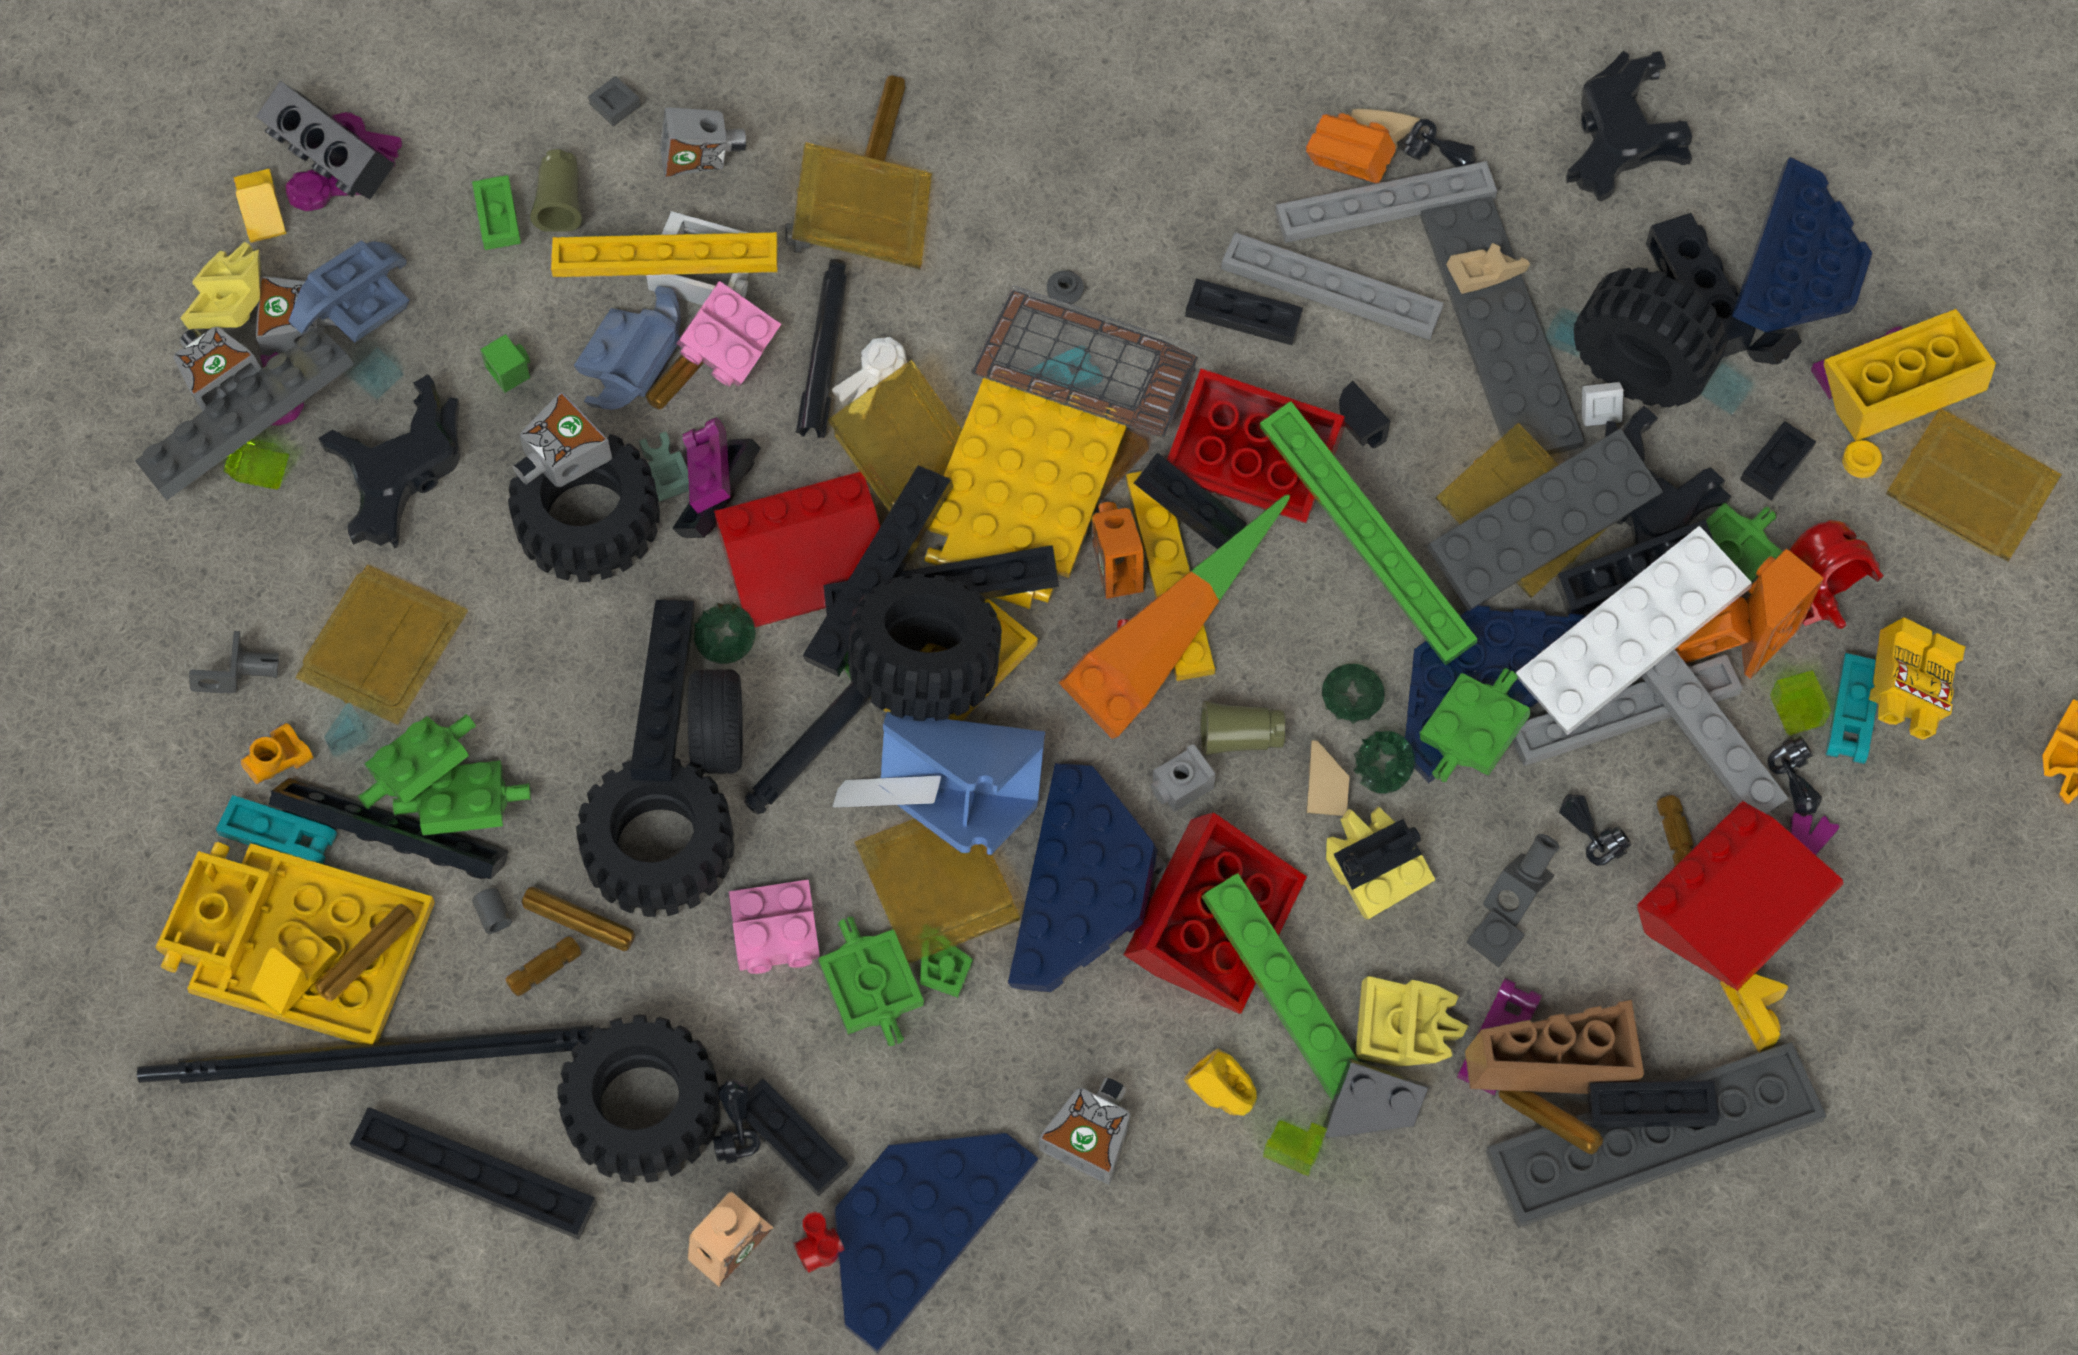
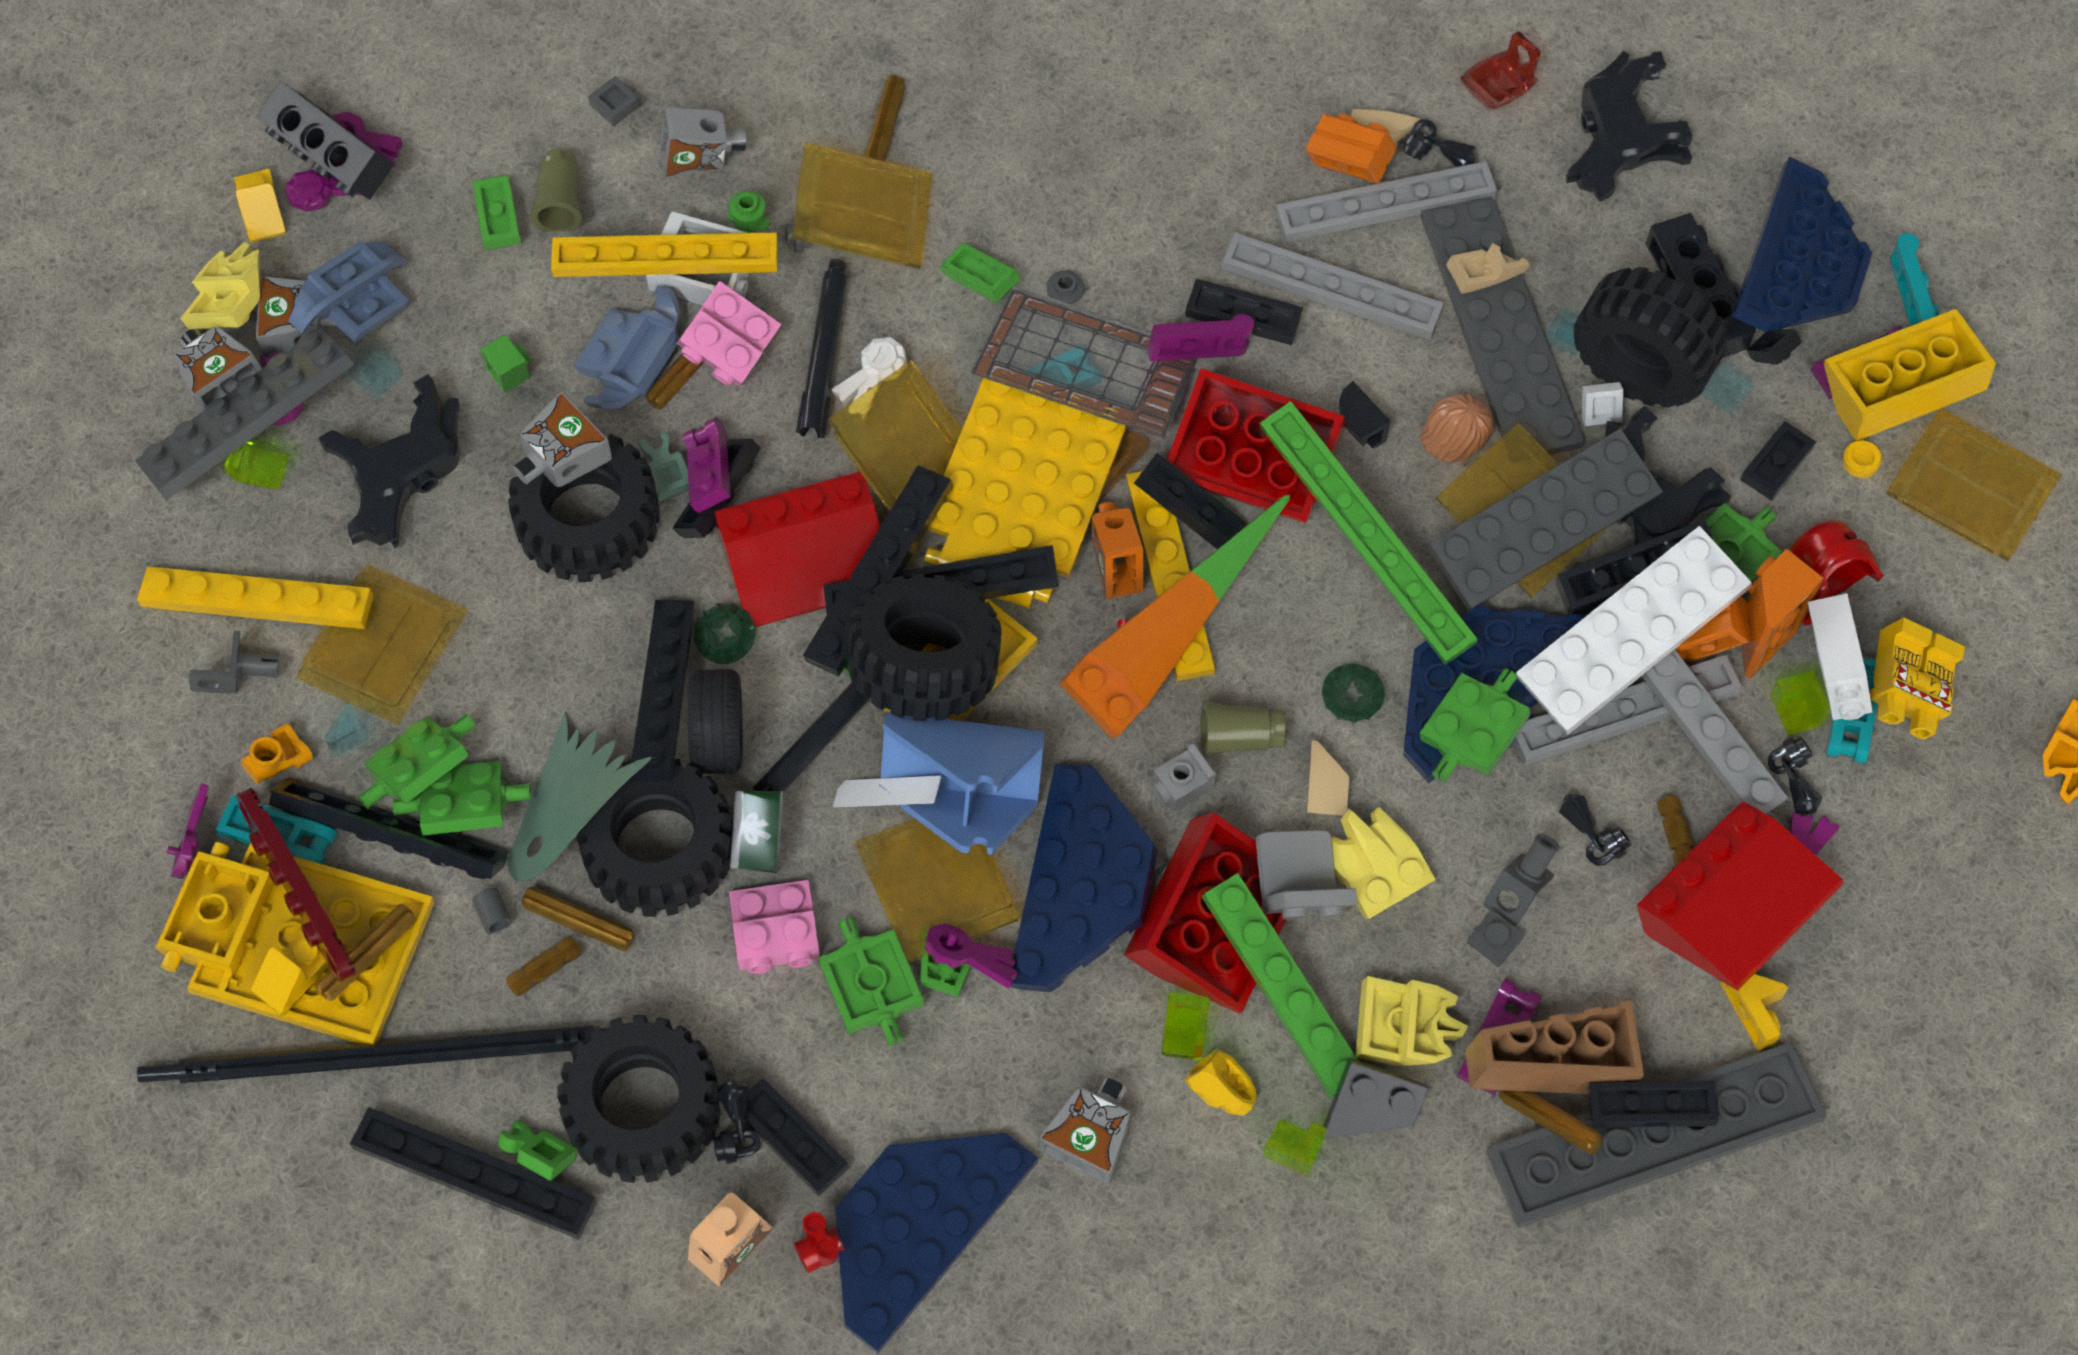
black hinge [1333,819,1422,890] -> none
clear green gear [1353,731,1415,794] -> none
none -> yellow plate [137,566,374,629]
none -> magenta piece [166,783,209,879]
none -> dark red plate [236,788,356,983]
none -> bright green plate [498,1120,577,1181]
none -> sand green piece [508,711,651,881]
none -> bright green brick [728,191,770,233]
none -> dark green piece [730,791,783,874]
none -> magenta piece [924,924,1018,988]
none -> bright green plate [940,242,1020,303]
none -> magenta plate [1146,314,1255,362]
none -> clear neon green panel [1161,992,1210,1061]
none -> light grey bracket [1256,830,1357,919]
none -> nougat hair [1420,394,1494,463]
none -> clear red piece [1460,31,1541,109]
none -> white window [1808,594,1872,720]
none -> teal plate [1890,233,1939,326]

